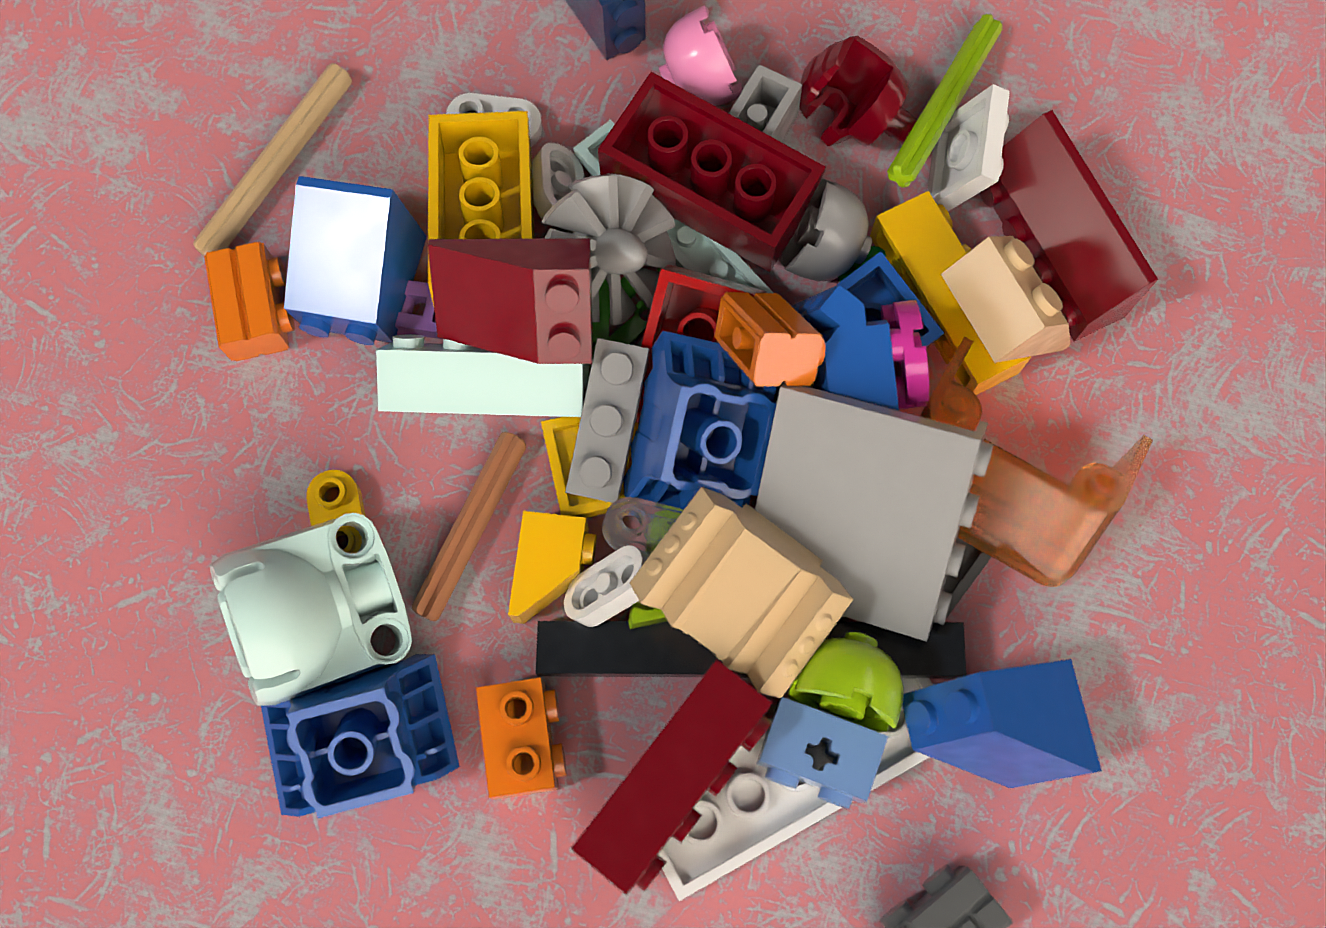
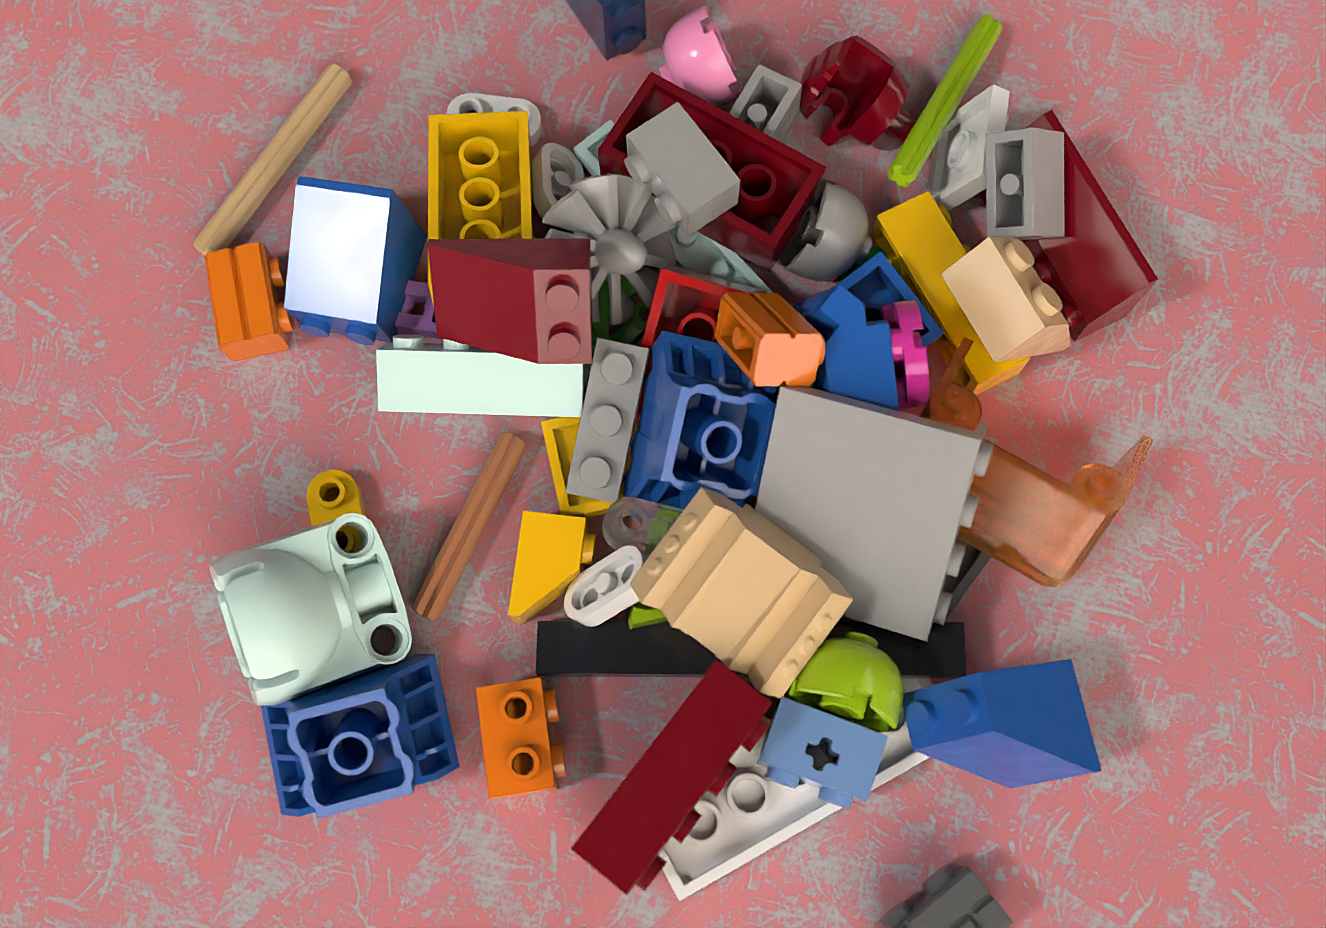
none -> light grey brick [624,102,740,237]
none -> light grey brick [986,127,1064,240]

